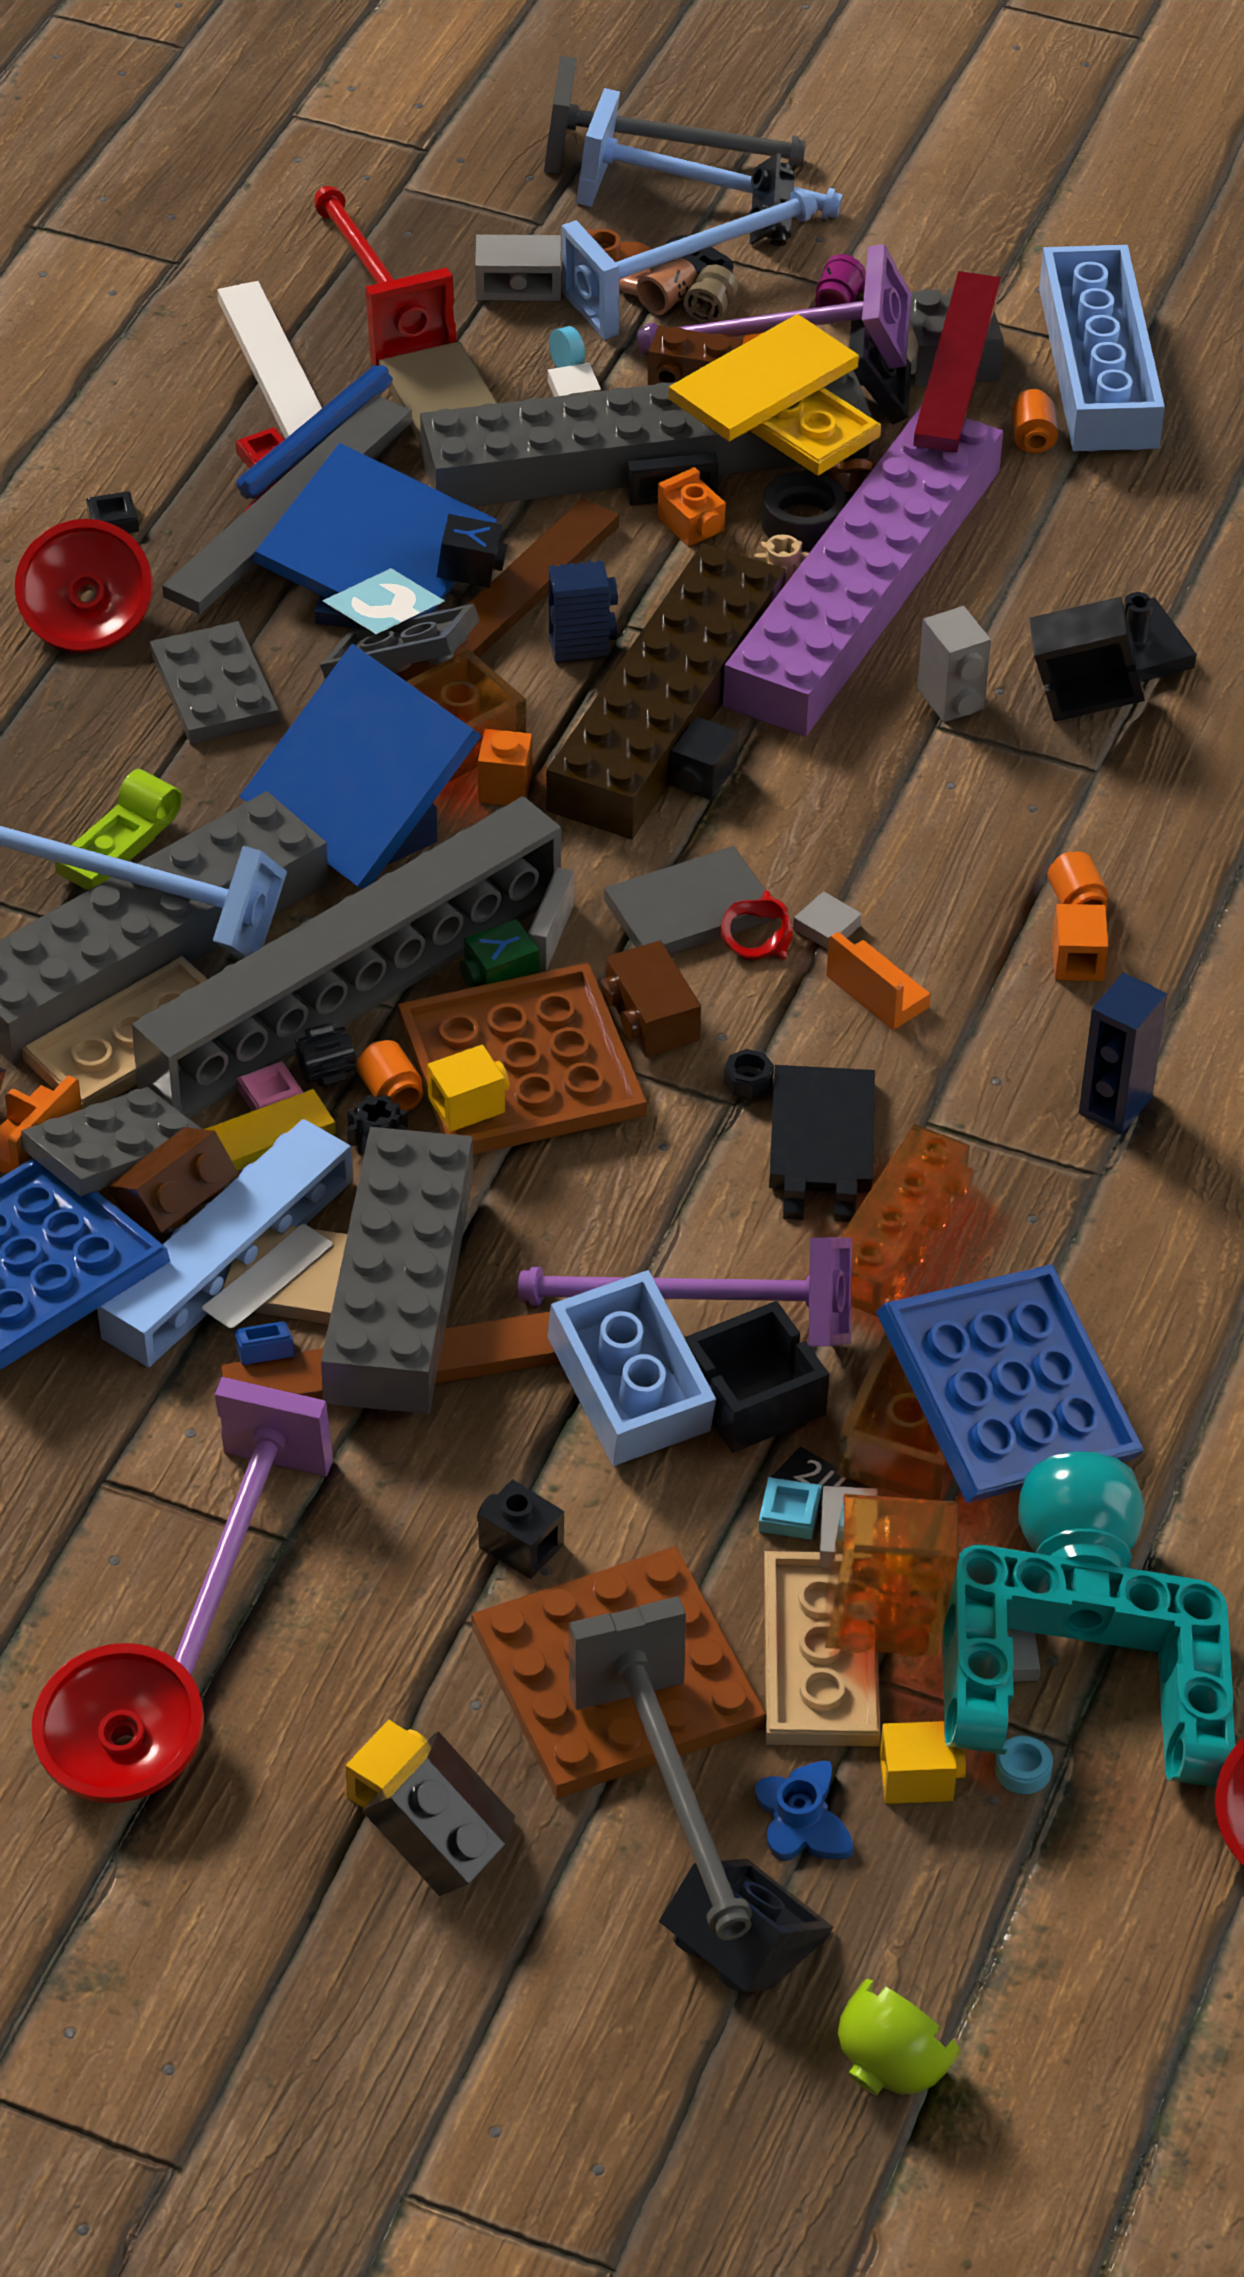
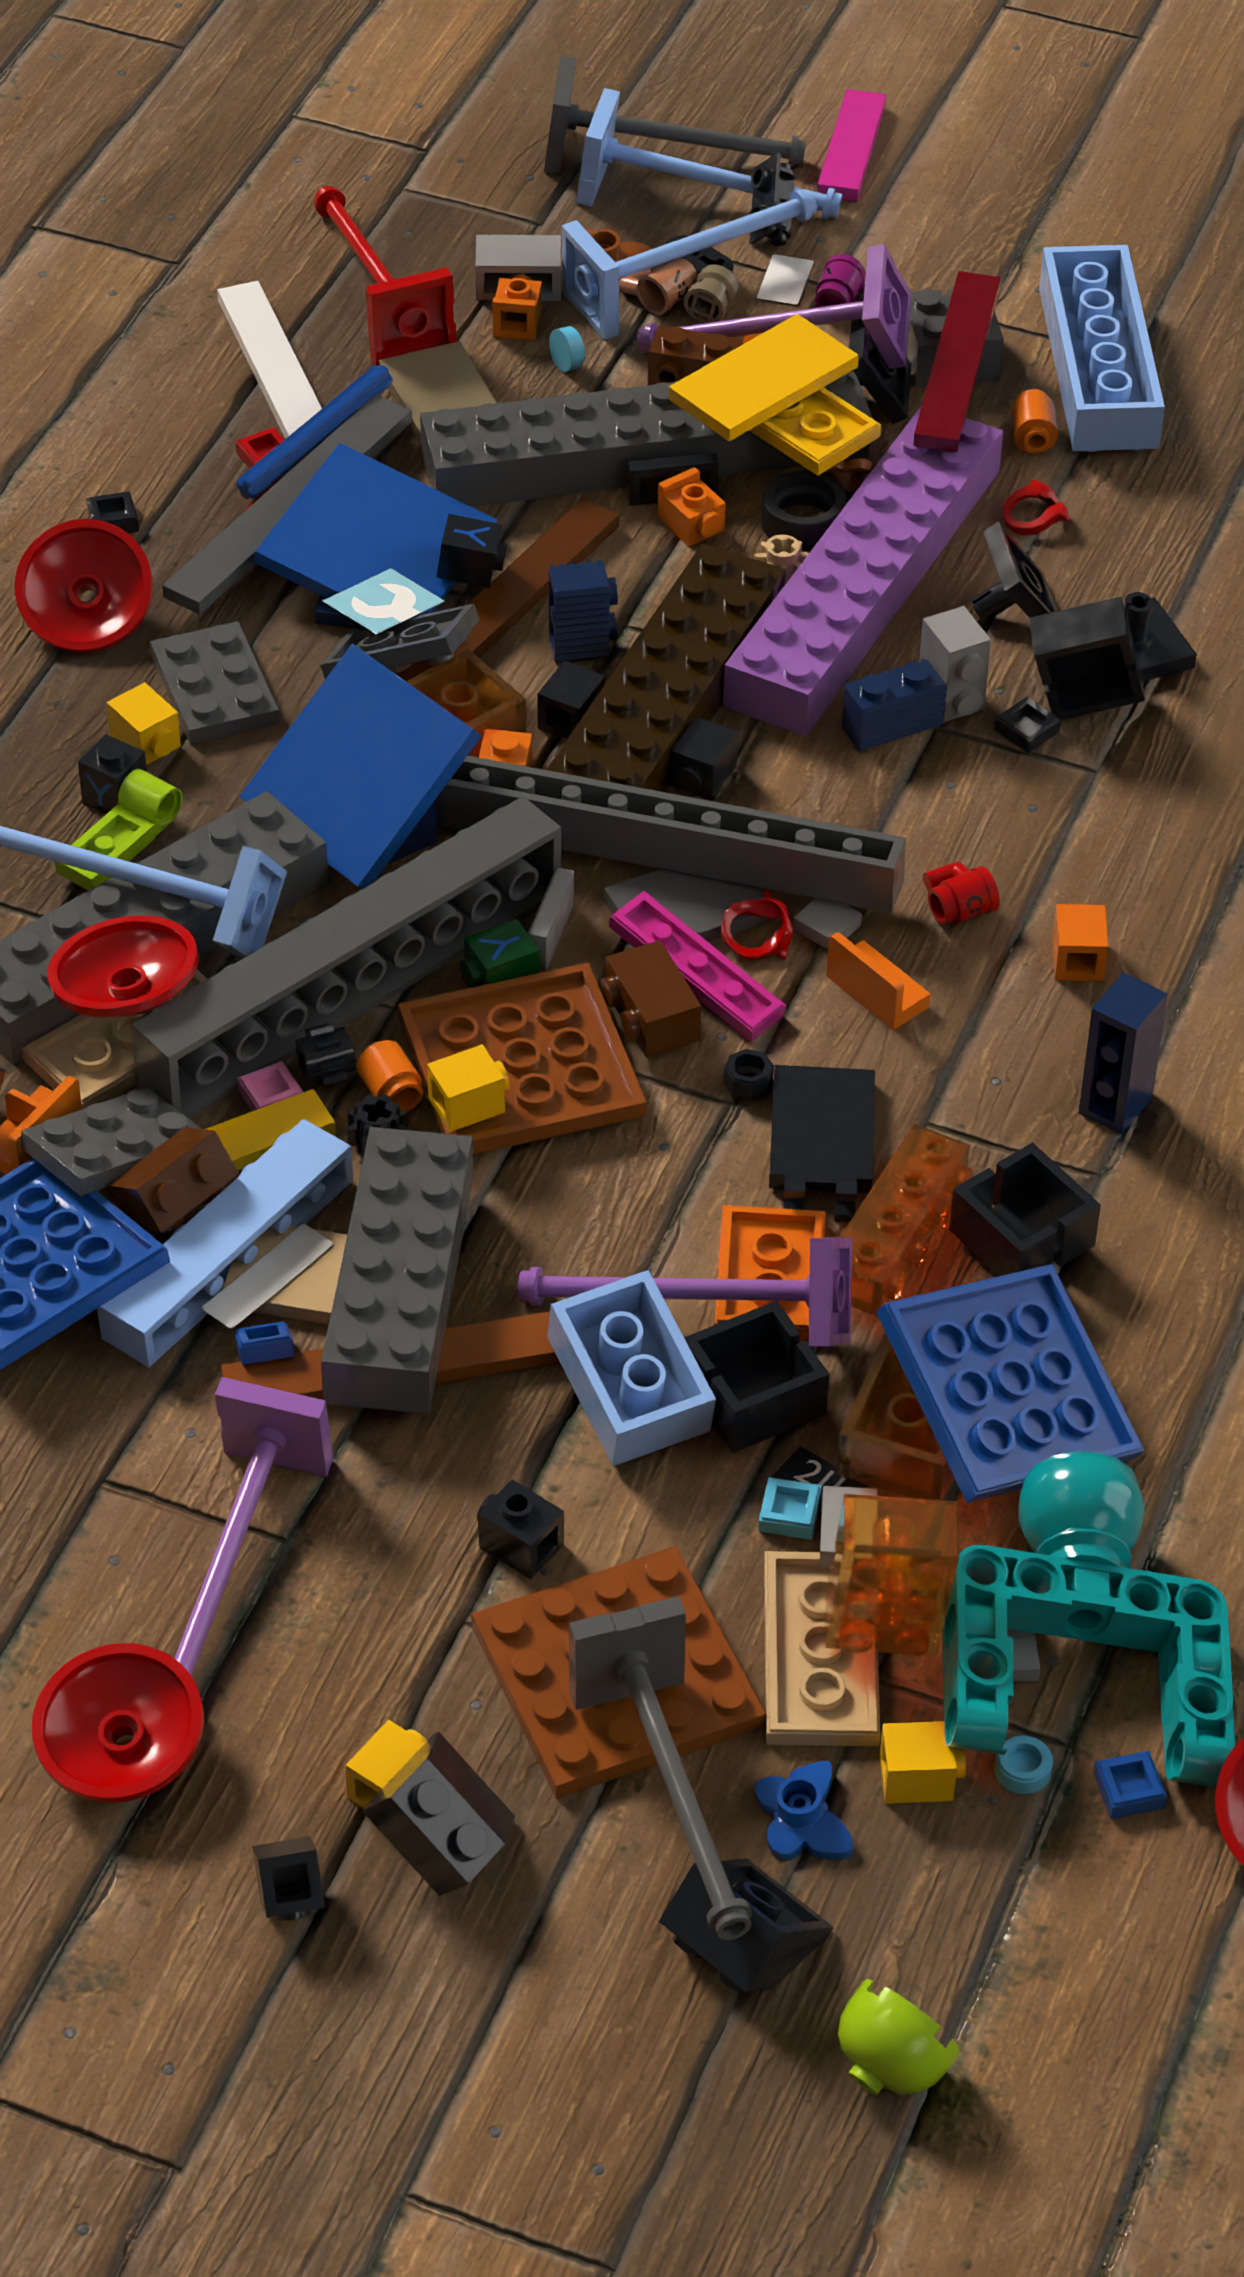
white tile [548,363,601,397] -> none
orange brick [1047,851,1109,910] -> none
none -> red dish [47,915,199,1019]
none -> black brick [78,734,147,814]
none -> yellow brick [107,682,181,765]
none -> black brick [252,1836,325,1920]
none -> dark grey brick [433,756,906,913]
none -> orange brick [492,274,542,340]
none -> black brick [537,660,606,739]
none -> dark pink tile [609,891,786,1042]
none -> orange tile [714,1205,826,1341]
none -> white sticker [757,254,814,305]
none -> dark pink tile [817,89,886,202]
none -> dark blue brick [842,659,947,751]
none -> red piece [923,862,1000,926]
none -> black piece [949,1142,1101,1276]
none -> black tile [971,522,1058,623]
none -> black tile [994,697,1061,753]
none -> red piece [1002,480,1070,535]
none -> blue tile [1093,1751,1167,1819]

